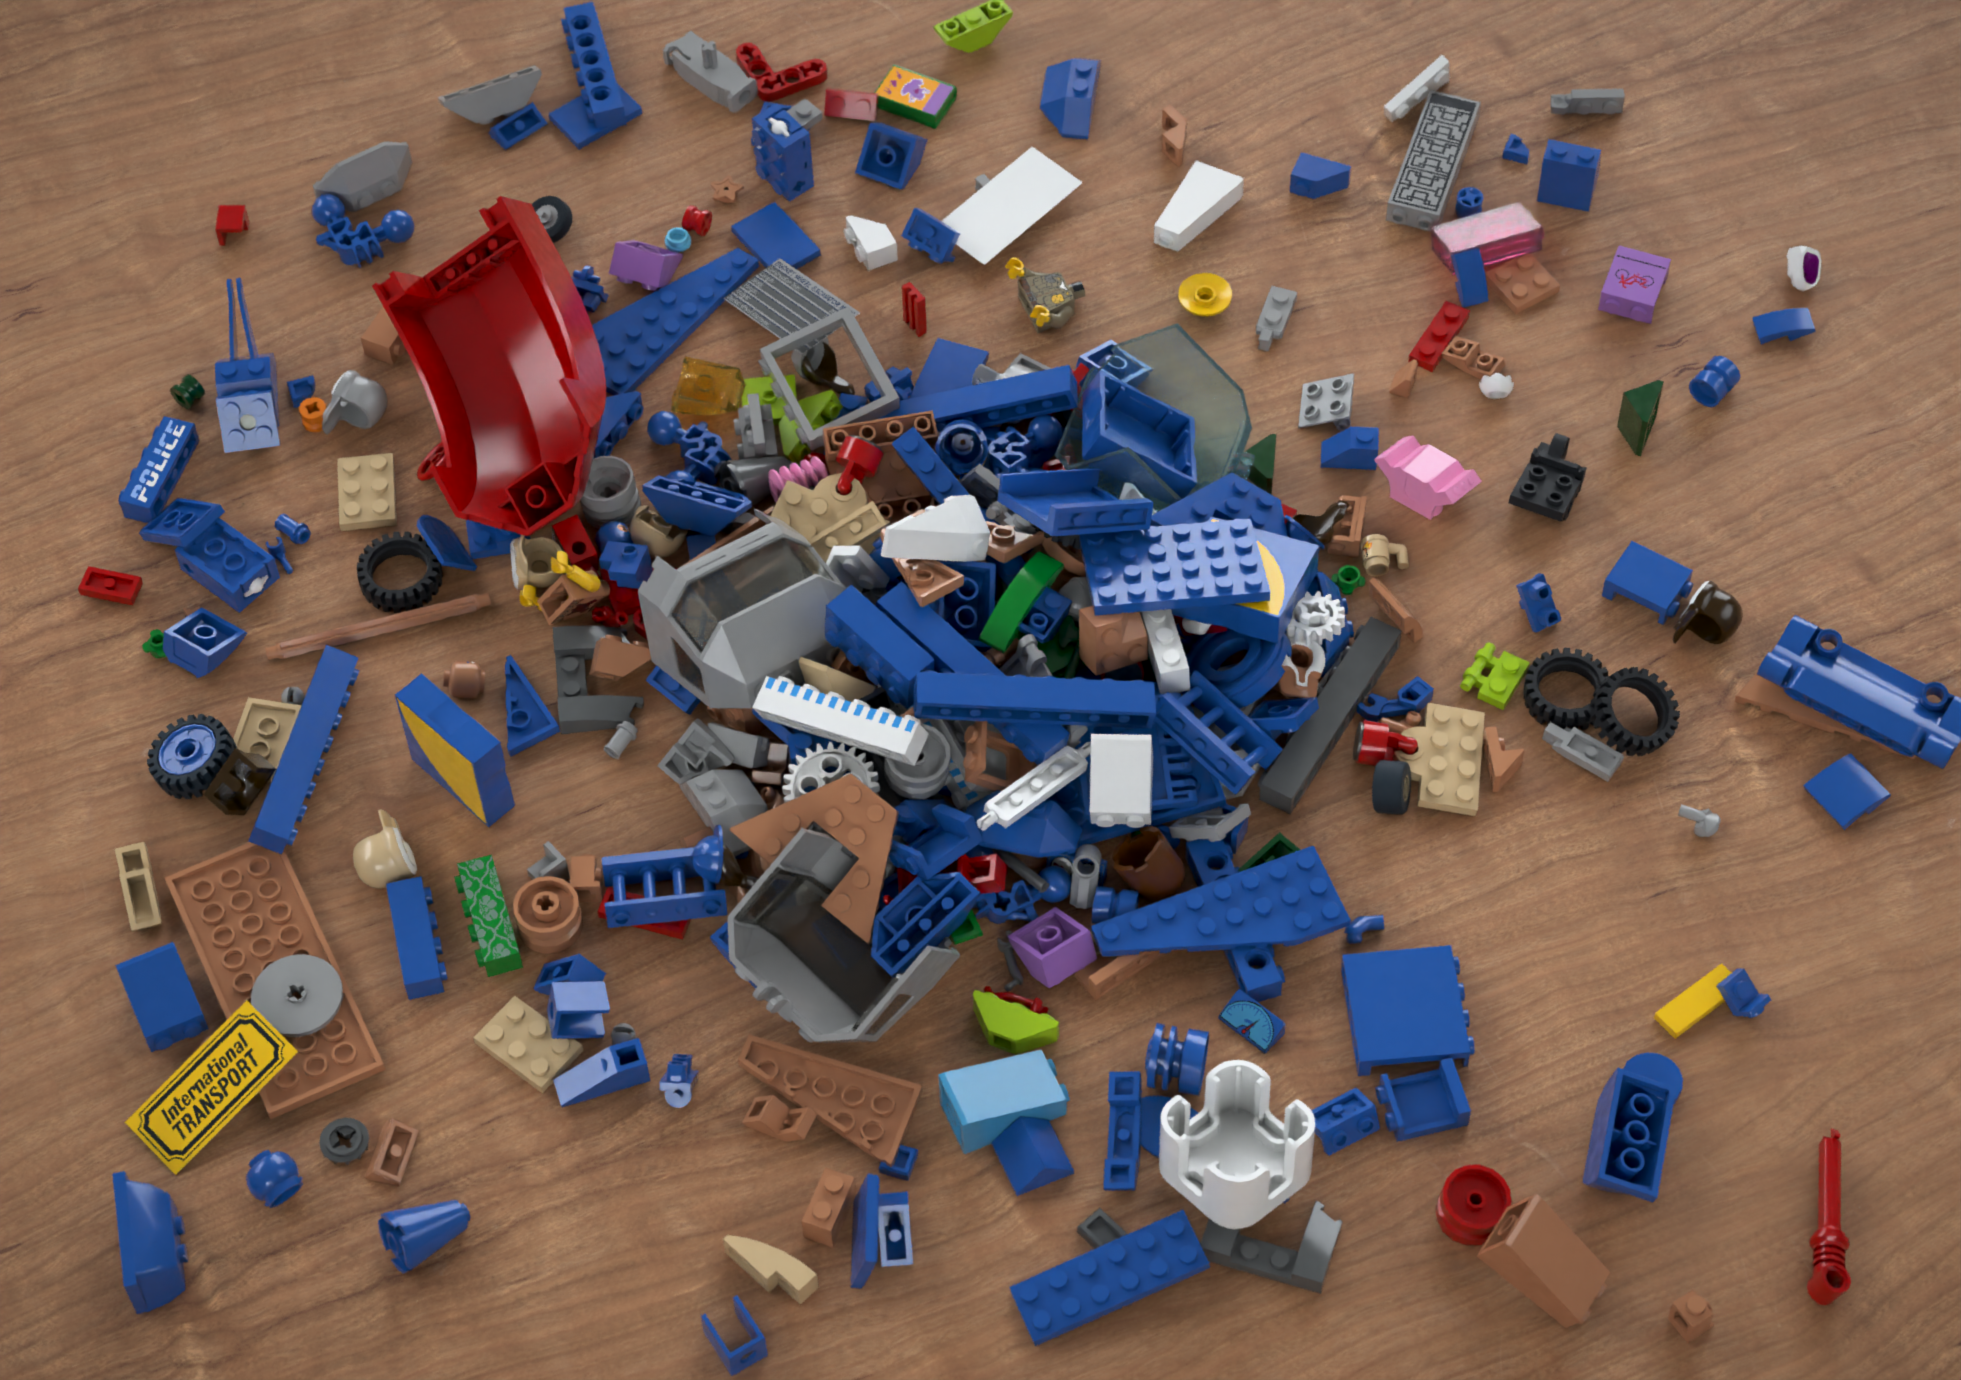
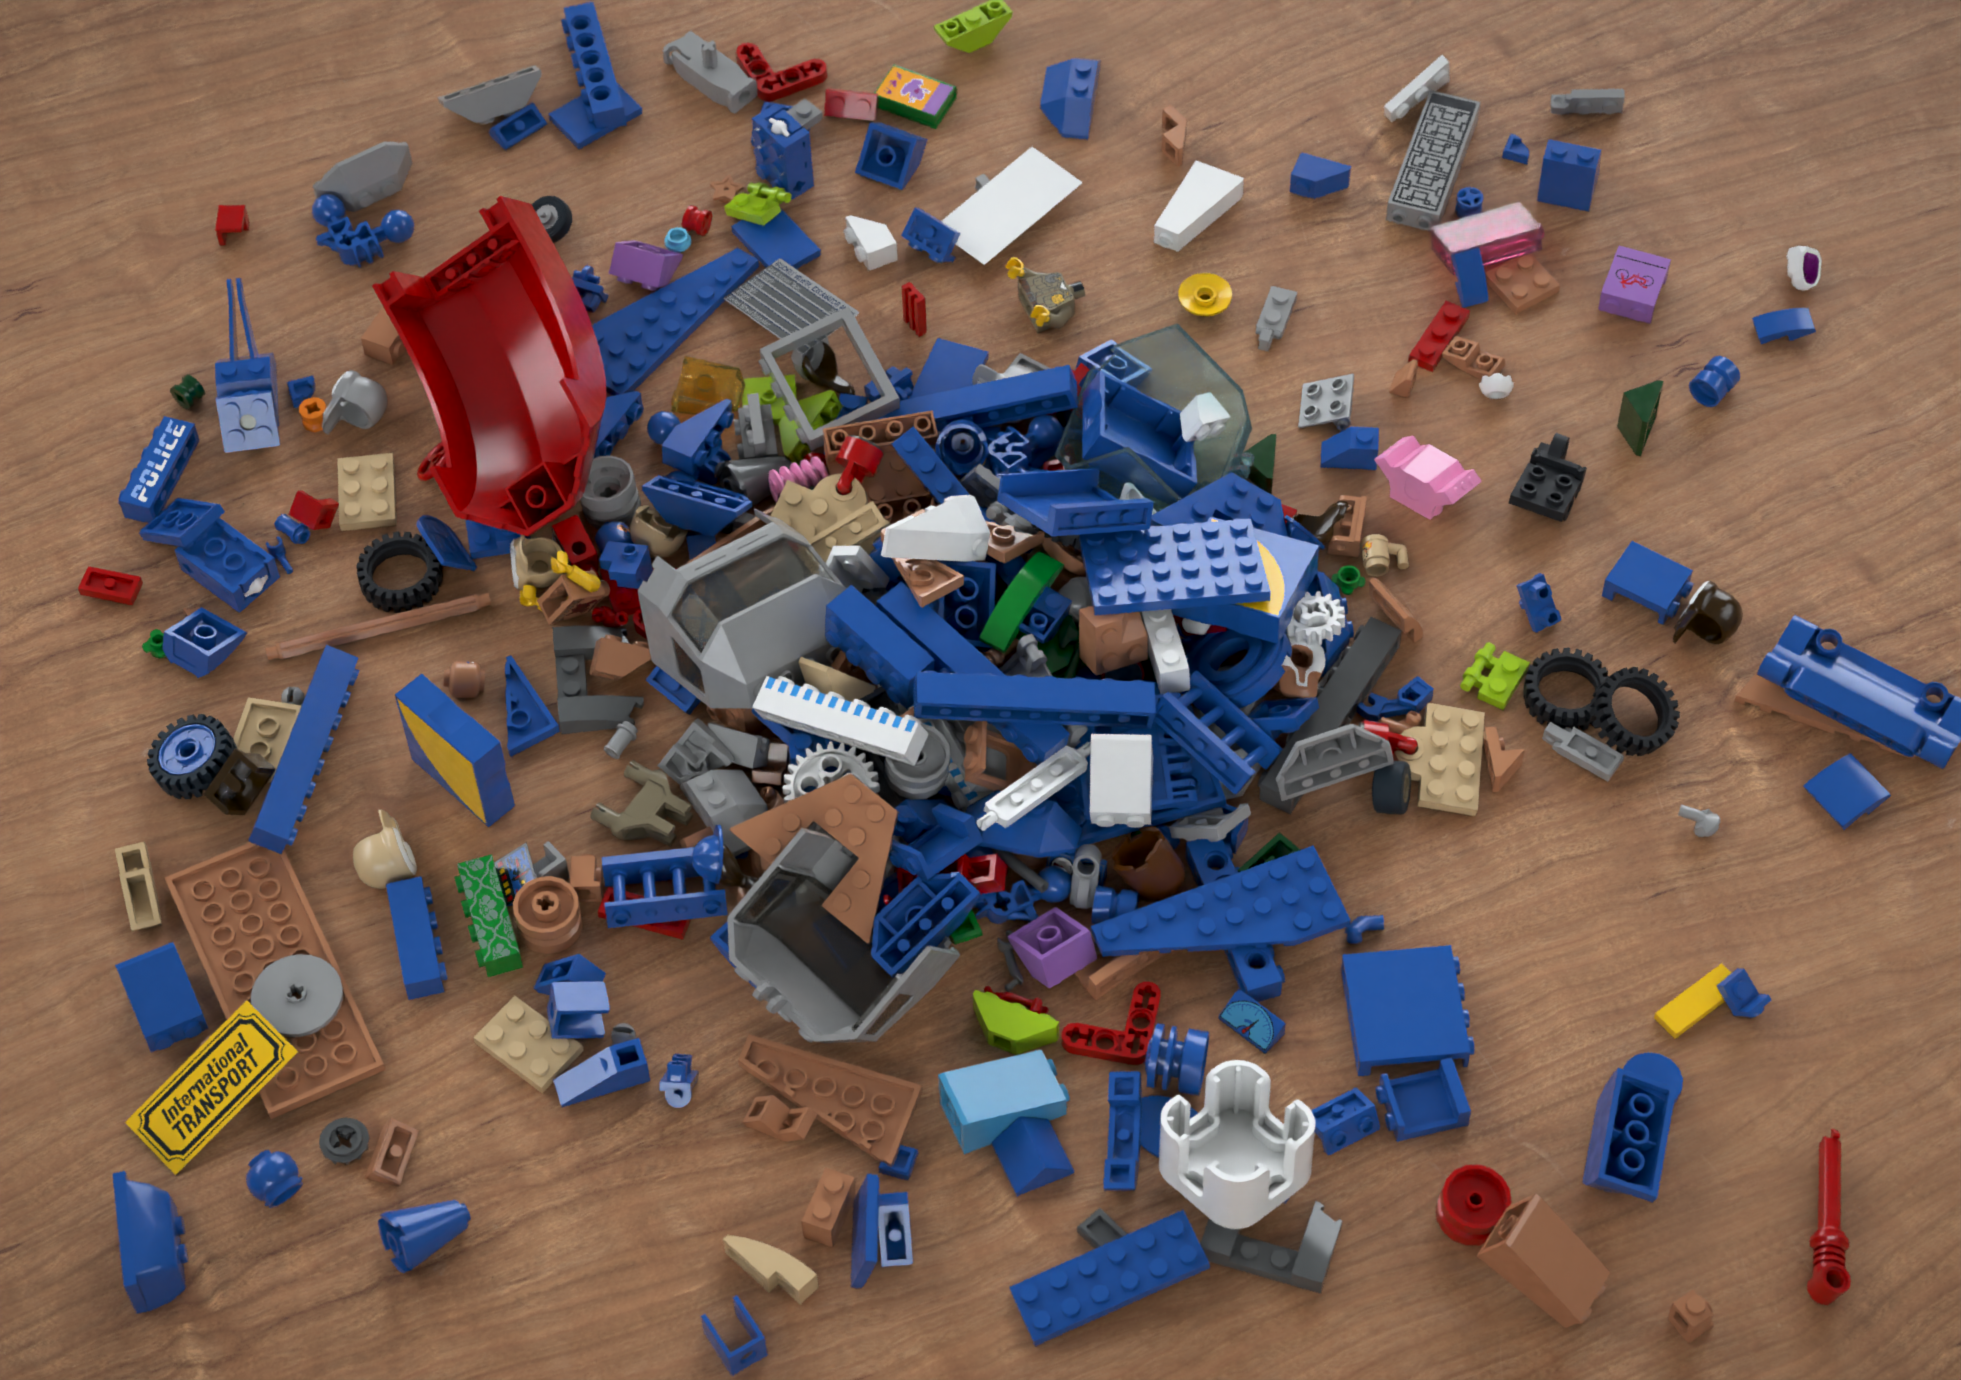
none -> red panel [288,490,339,530]
none -> piece [494,842,537,906]
none -> dark tan connector [590,760,693,846]
none -> blue slope [662,399,734,475]
none -> lime plate [724,182,792,226]
none -> red beam [1061,981,1161,1065]
none -> white slope [1180,392,1231,442]
none -> light grey wedge [1276,723,1394,801]

